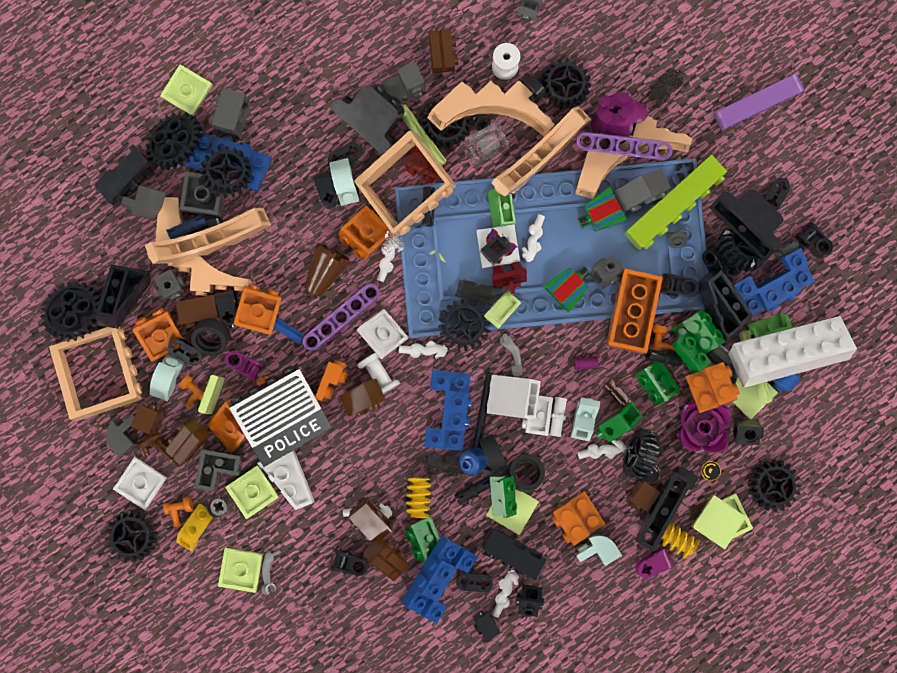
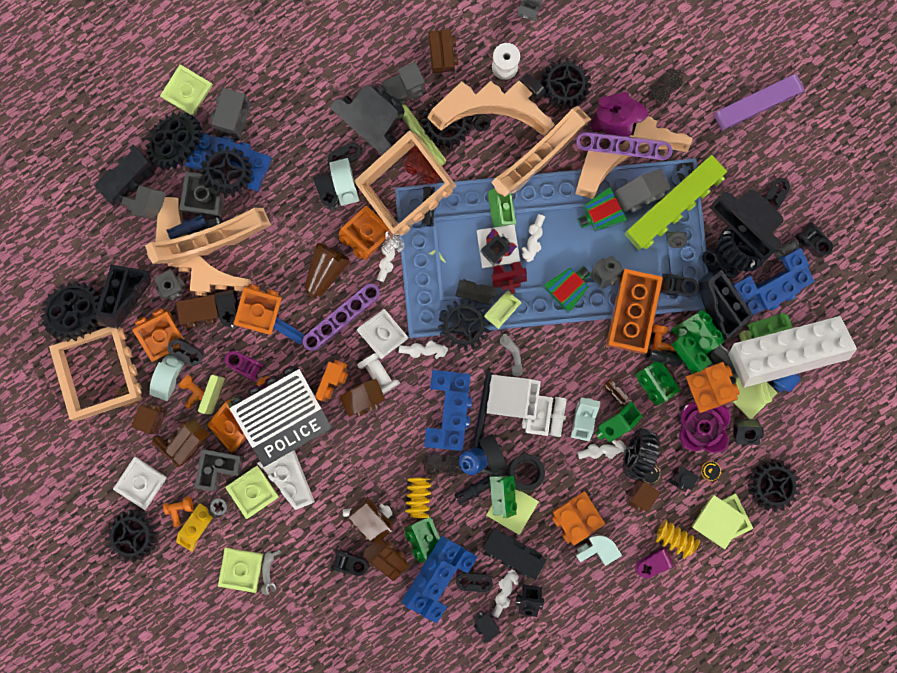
dark grey brick [106,414,138,457] -> none
reddish brown bar [137,433,161,458] -> none
black tyre [191,318,230,356] -> none
clear panel [464,121,509,165] -> none
magenta pin [573,356,598,371] -> none
black brick [635,471,693,551] -> none

